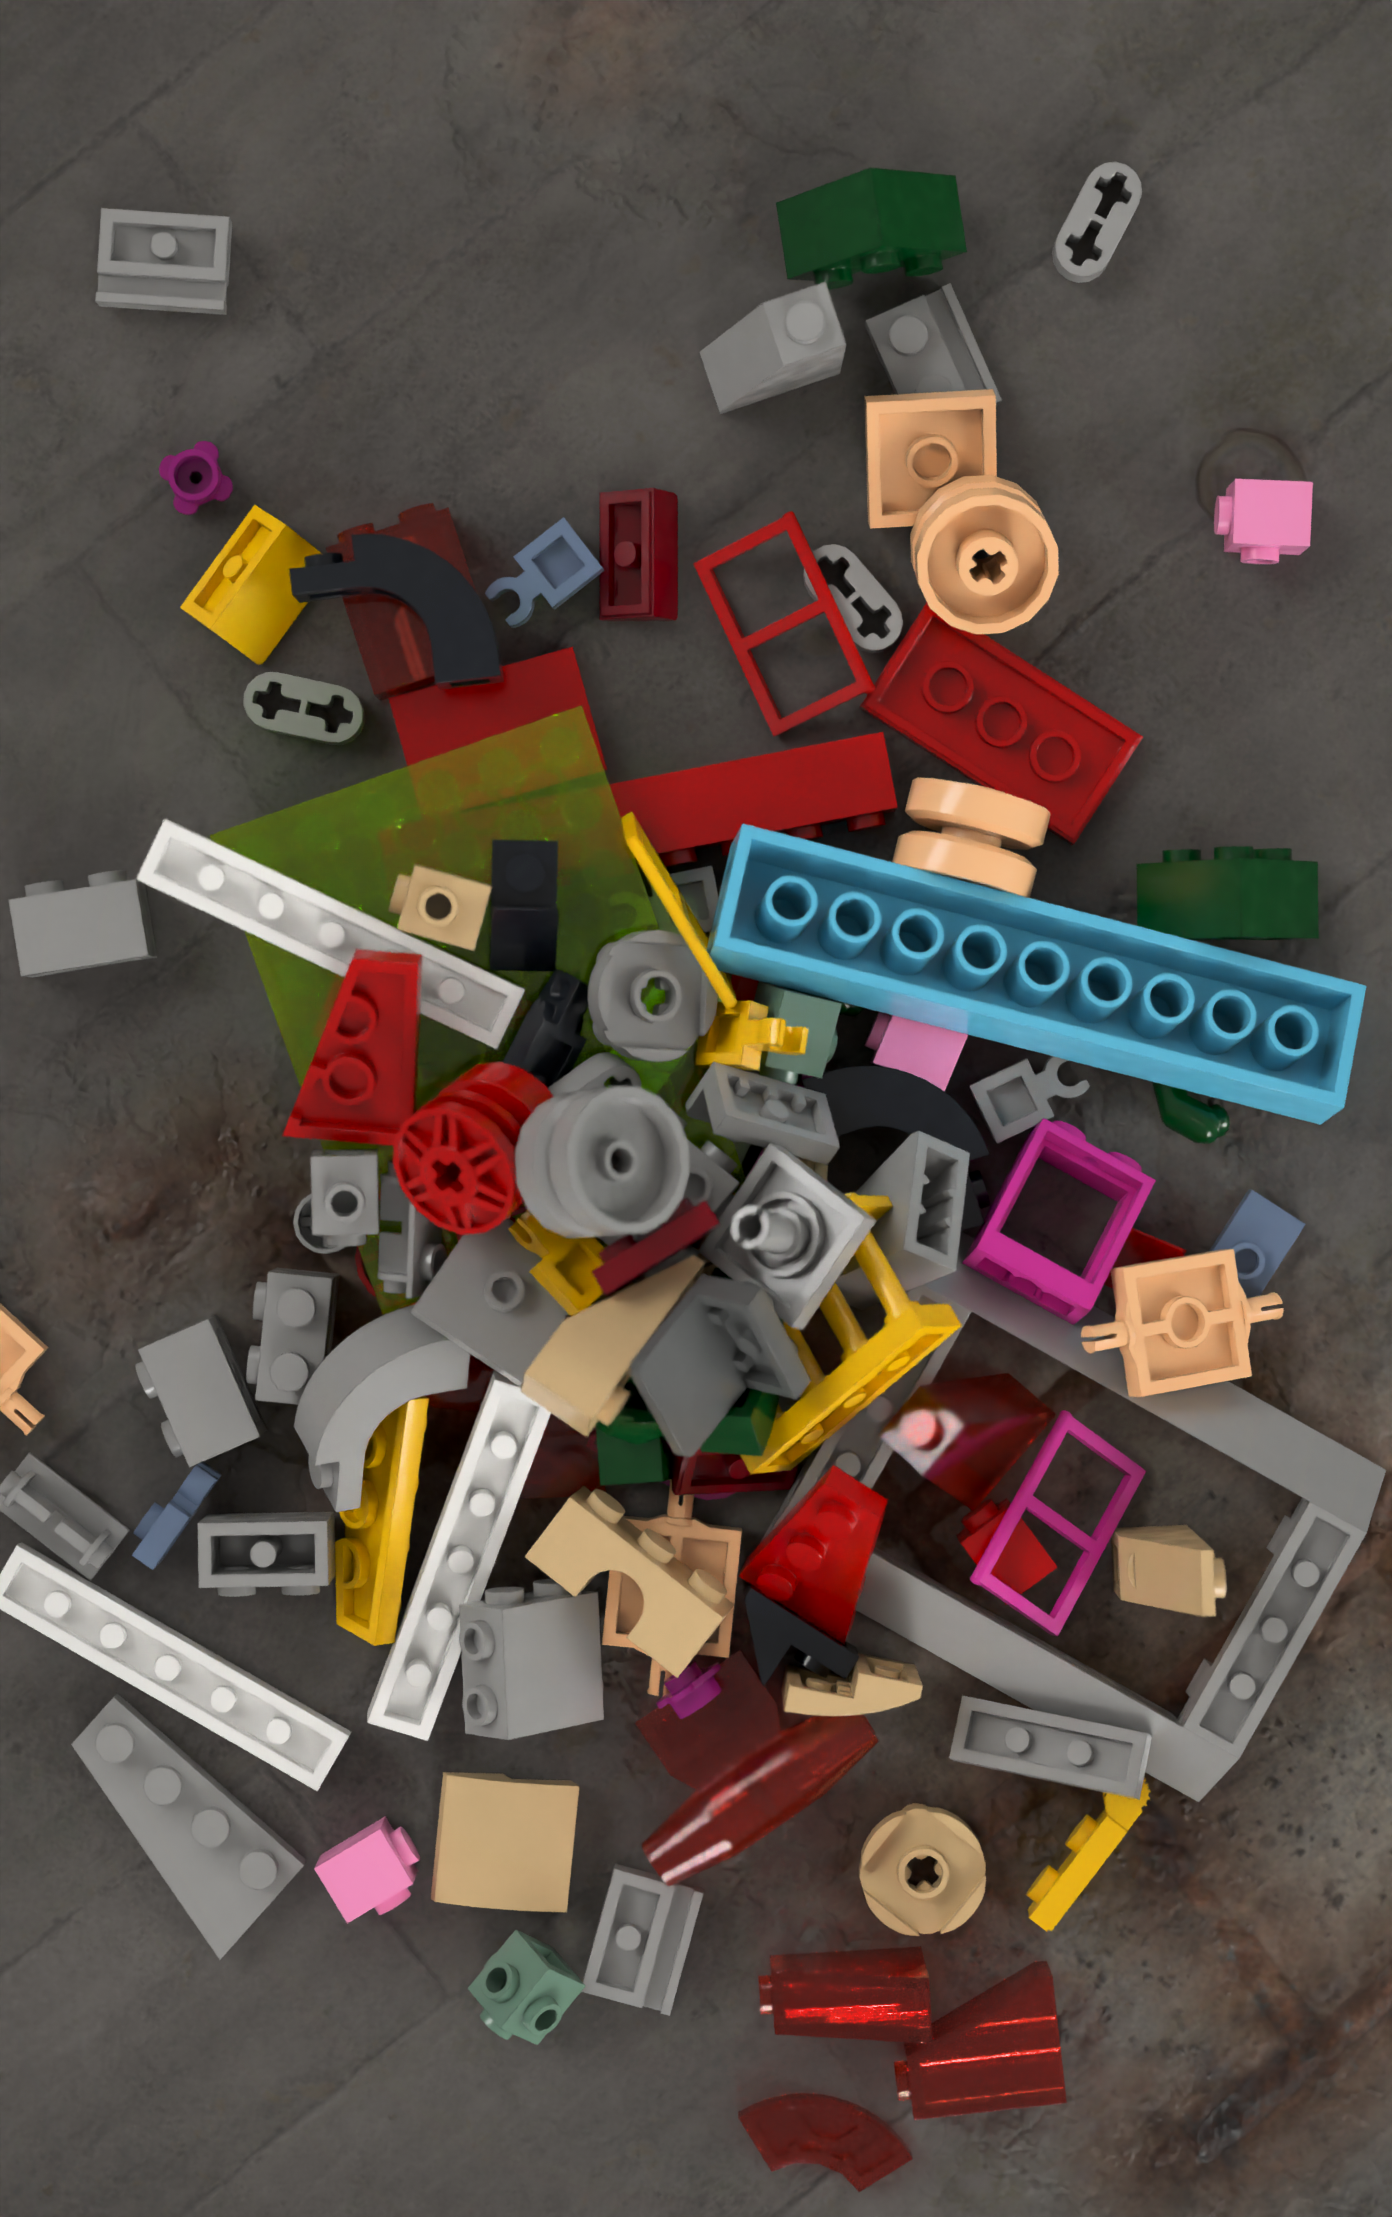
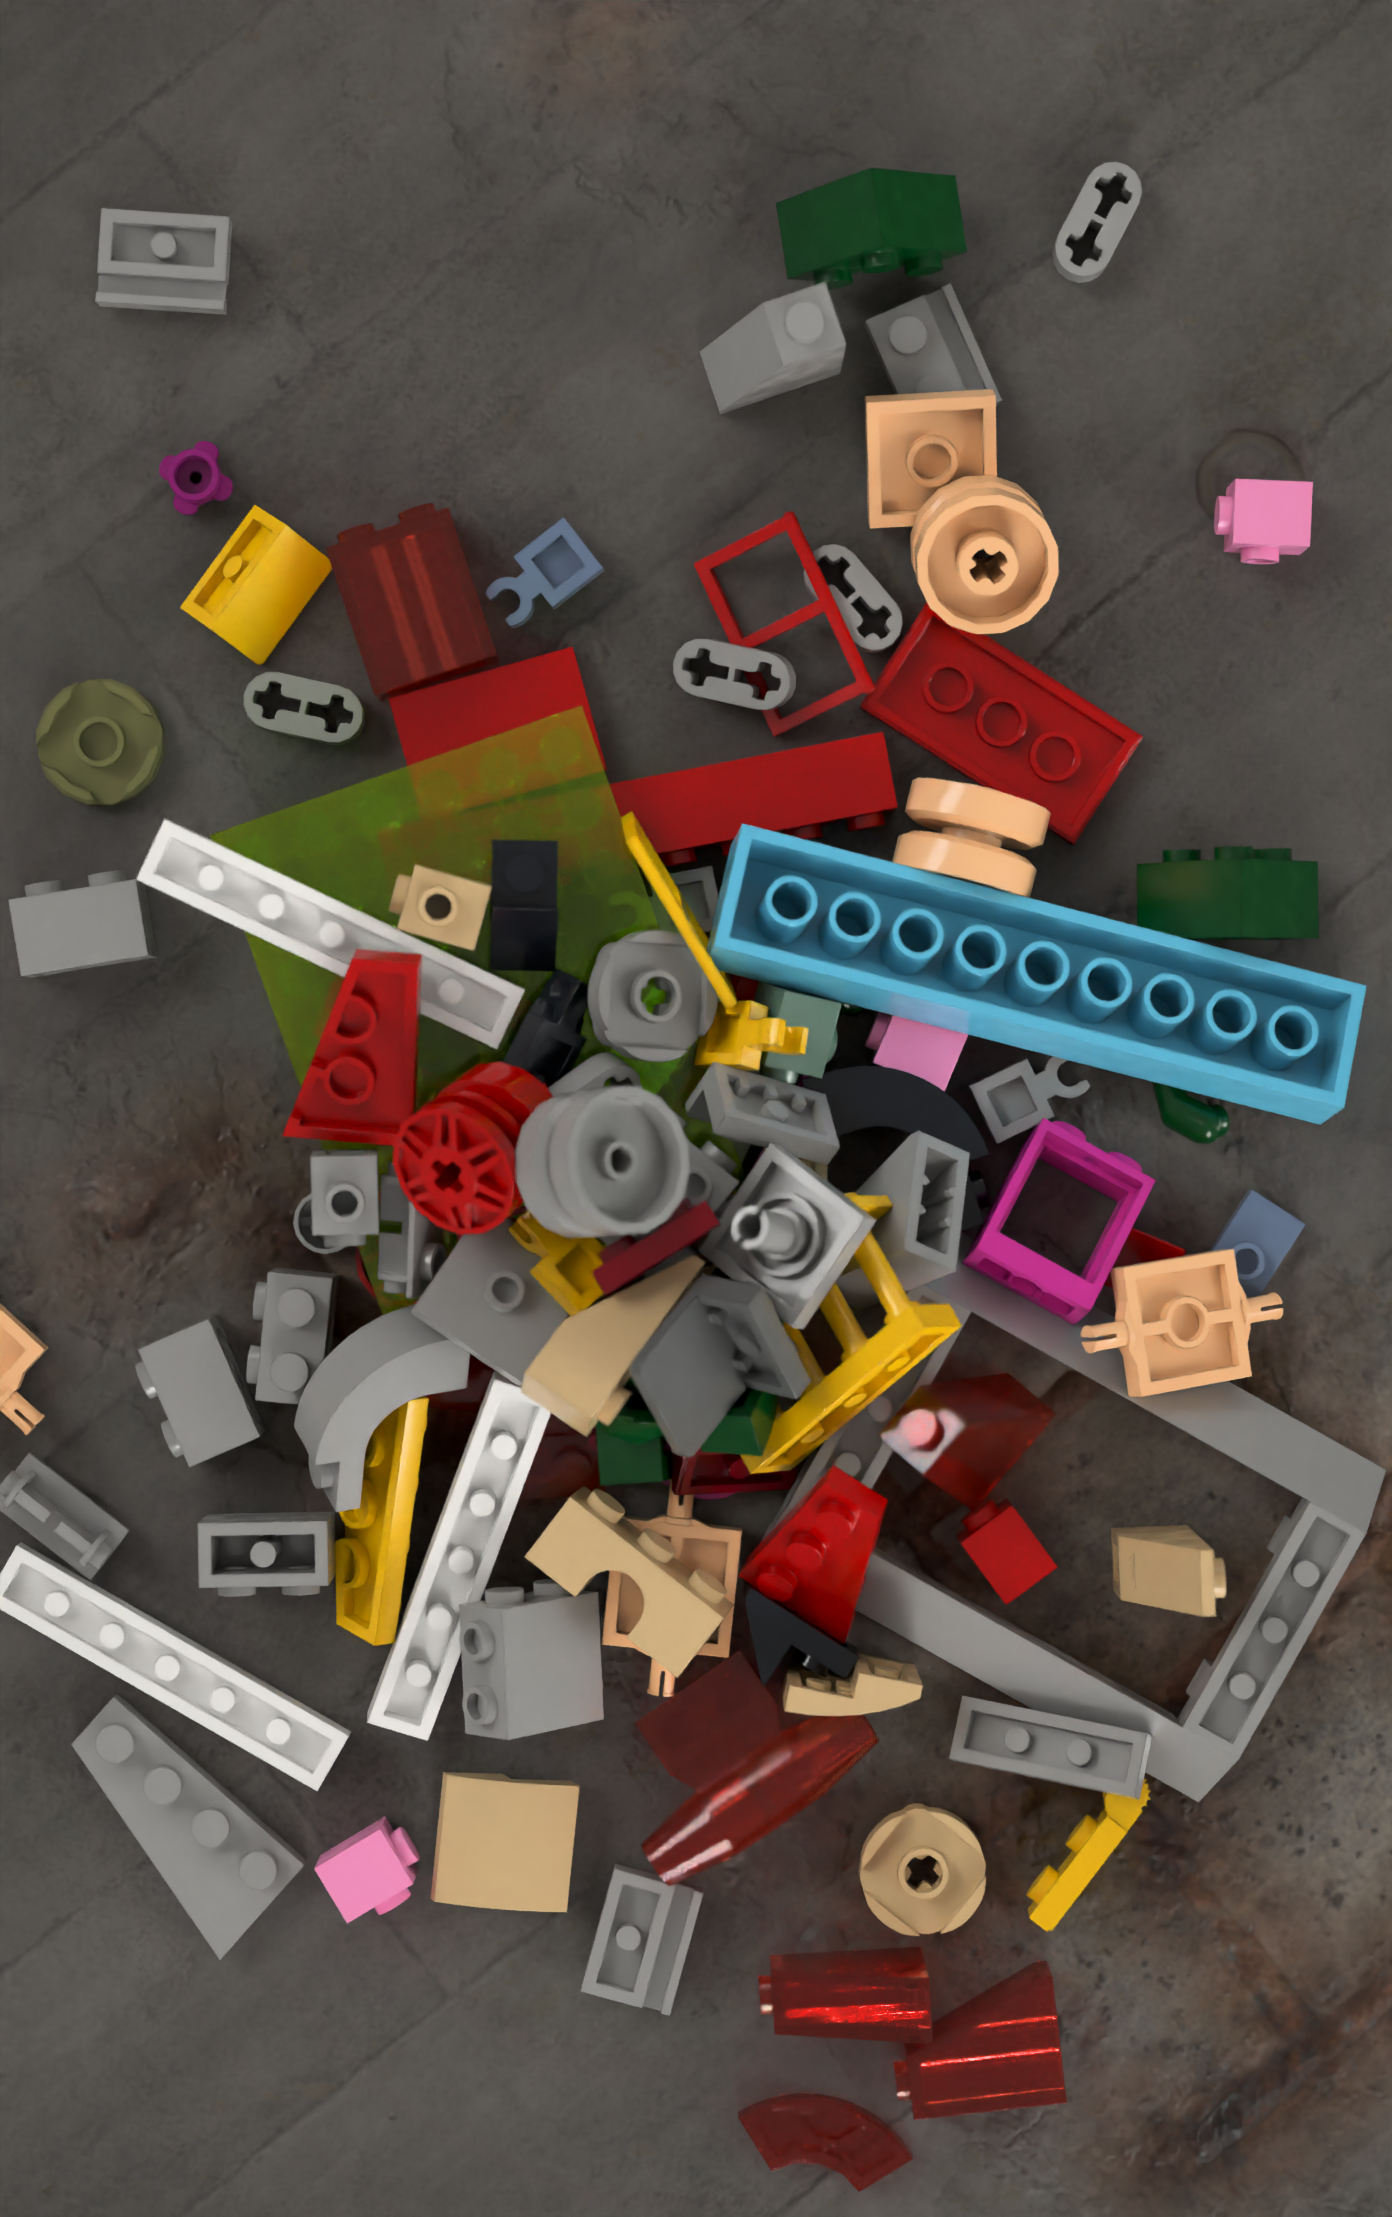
sand blue plate [132,1462,222,1570] -> none
black arch [289,534,504,690] -> none
sand green brick [467,1929,586,2045] -> none
dark red slope [599,488,678,621] -> none
magenta plate [656,1661,722,1719] -> none
dark pink window [970,1410,1146,1637] -> none
none -> olive tile [36,679,165,806]
none -> light grey beam [673,639,796,710]

